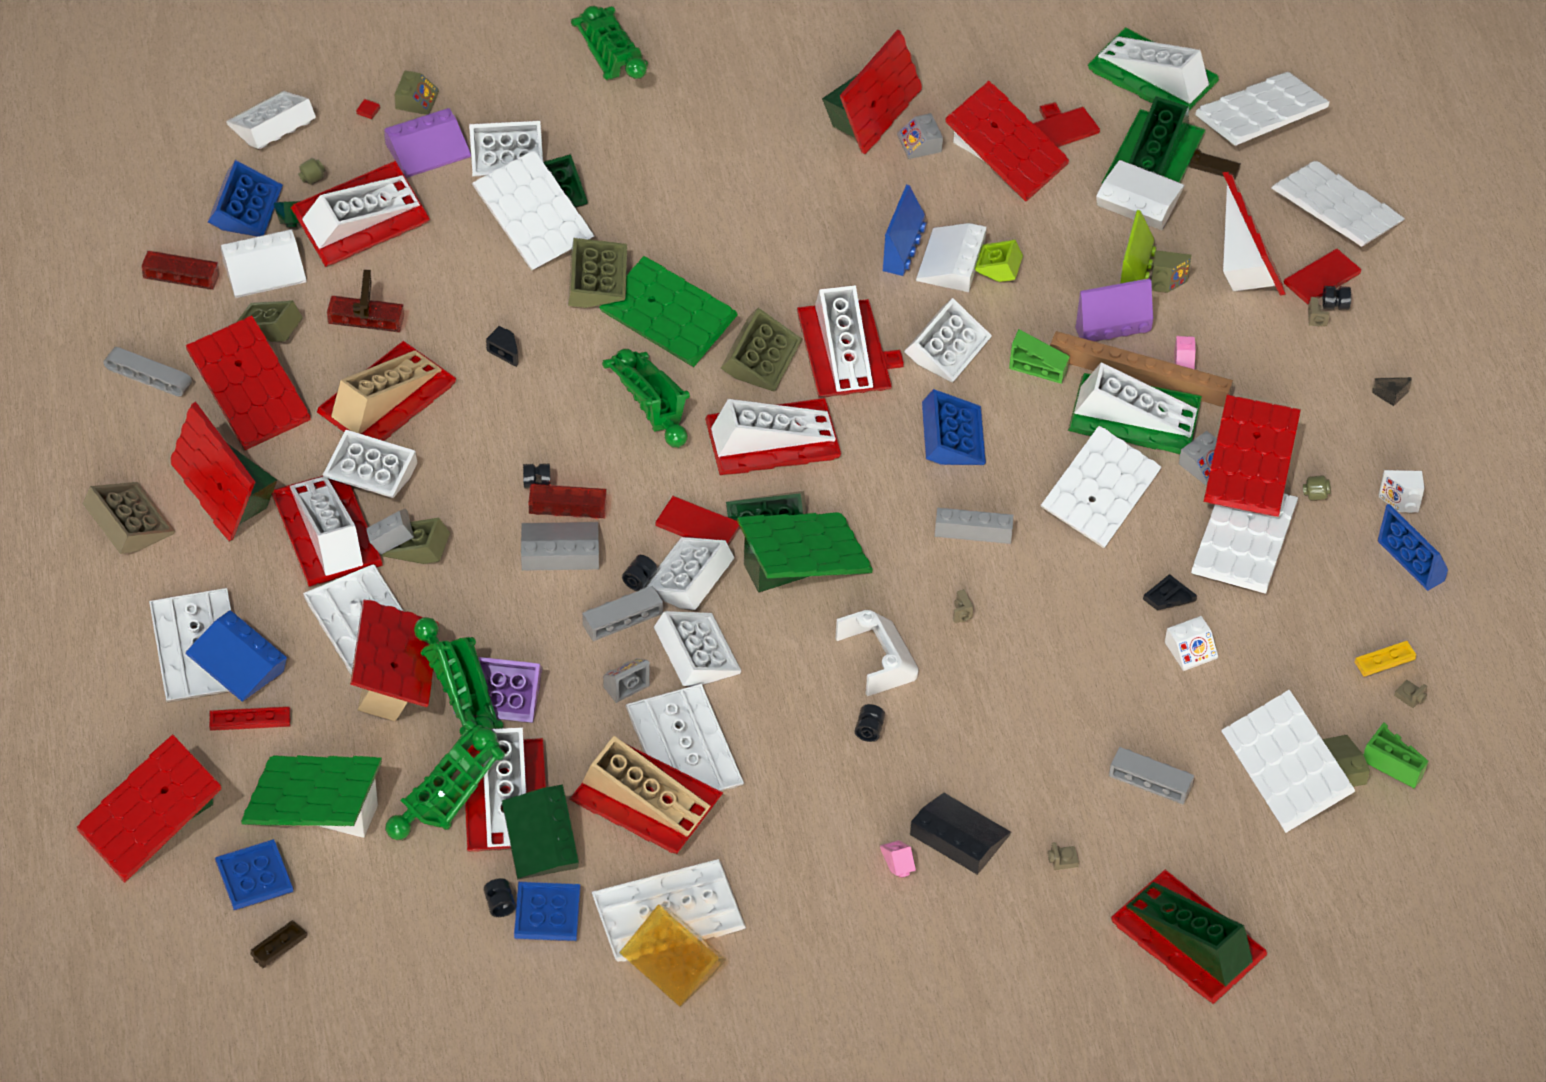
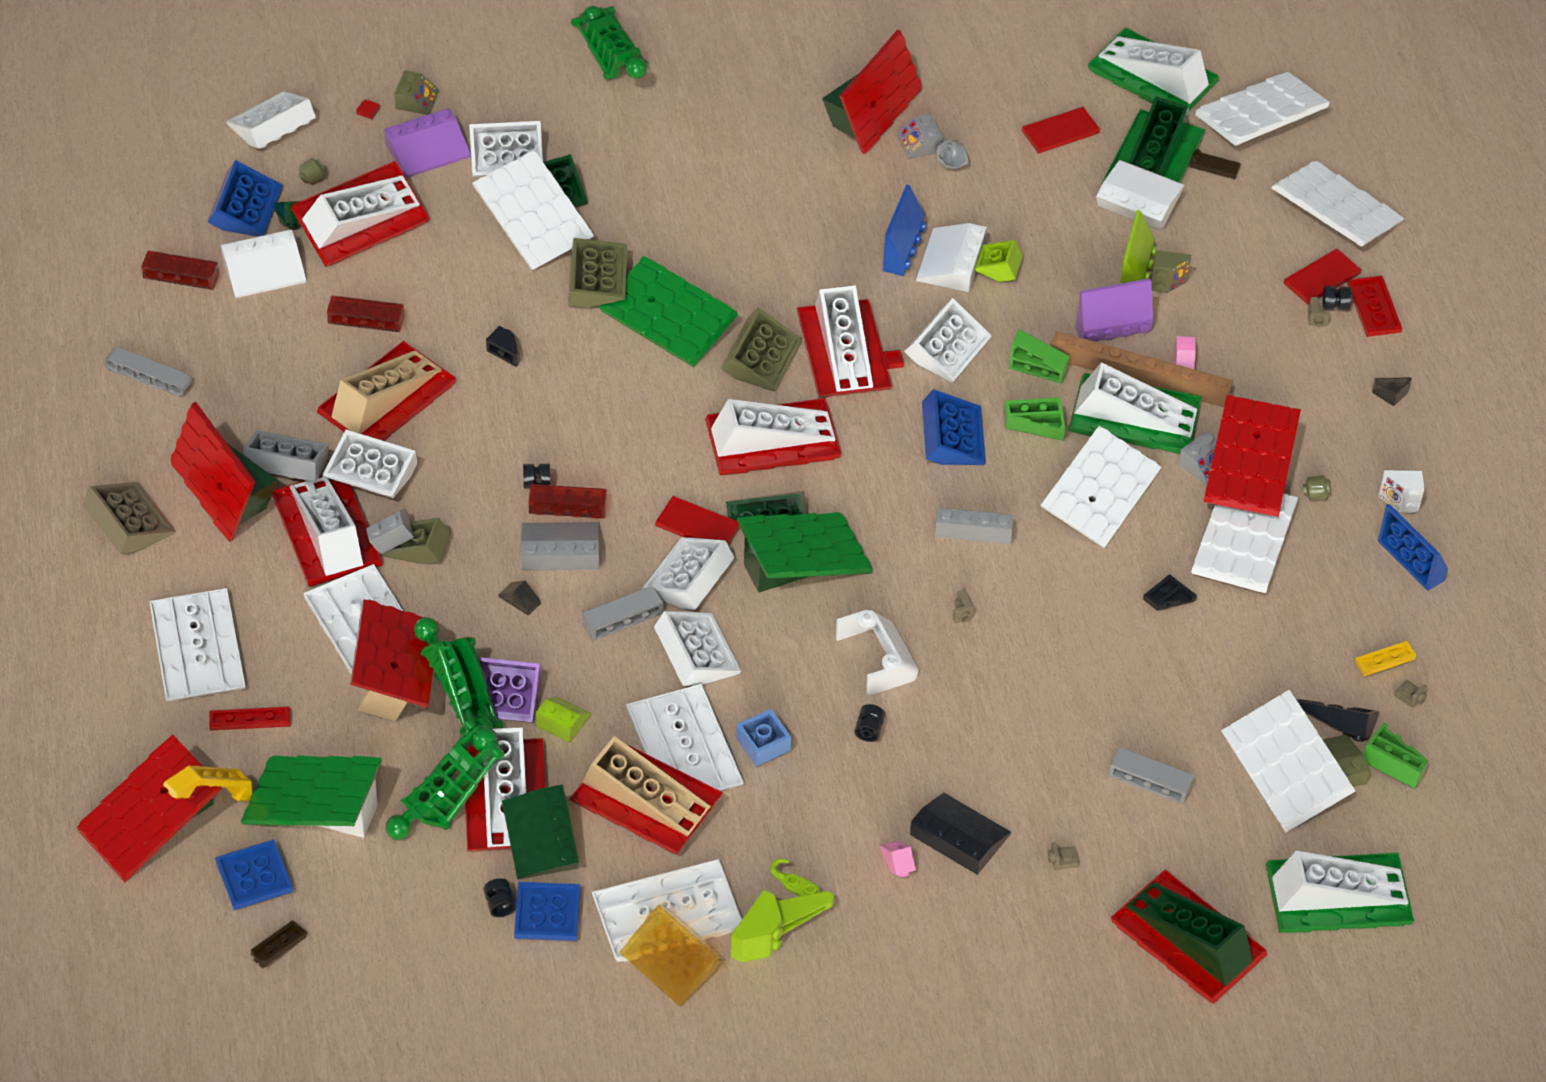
blue slope [185,610,287,702] -> none
red piece [186,315,311,451] -> none
olive slope [237,300,303,342] -> none
dark brown hinge [353,270,372,319] -> none
green piece [602,349,690,448] -> none
light grey slope [603,658,649,703] -> none
black wheel [622,554,657,591] -> none
red piece [945,81,1069,202] -> none
red tile [1039,102,1062,119] -> none
white slope [1165,616,1218,671] -> none
white piece [1223,172,1286,295] -> none
none -> yellow slope [163,766,252,801]
none -> light grey brick [243,430,328,482]
none -> clear smoke slope [498,580,541,616]
none -> lime slope [536,697,591,743]
none -> lime slope [731,858,834,963]
none -> medium blue brick [736,709,791,766]
none -> light grey hair [936,139,968,170]
none -> bright green wedge [1003,397,1065,441]
none -> piece [1265,850,1414,933]
none -> black wedge [1296,699,1379,740]
none -> red tile [1347,276,1403,337]

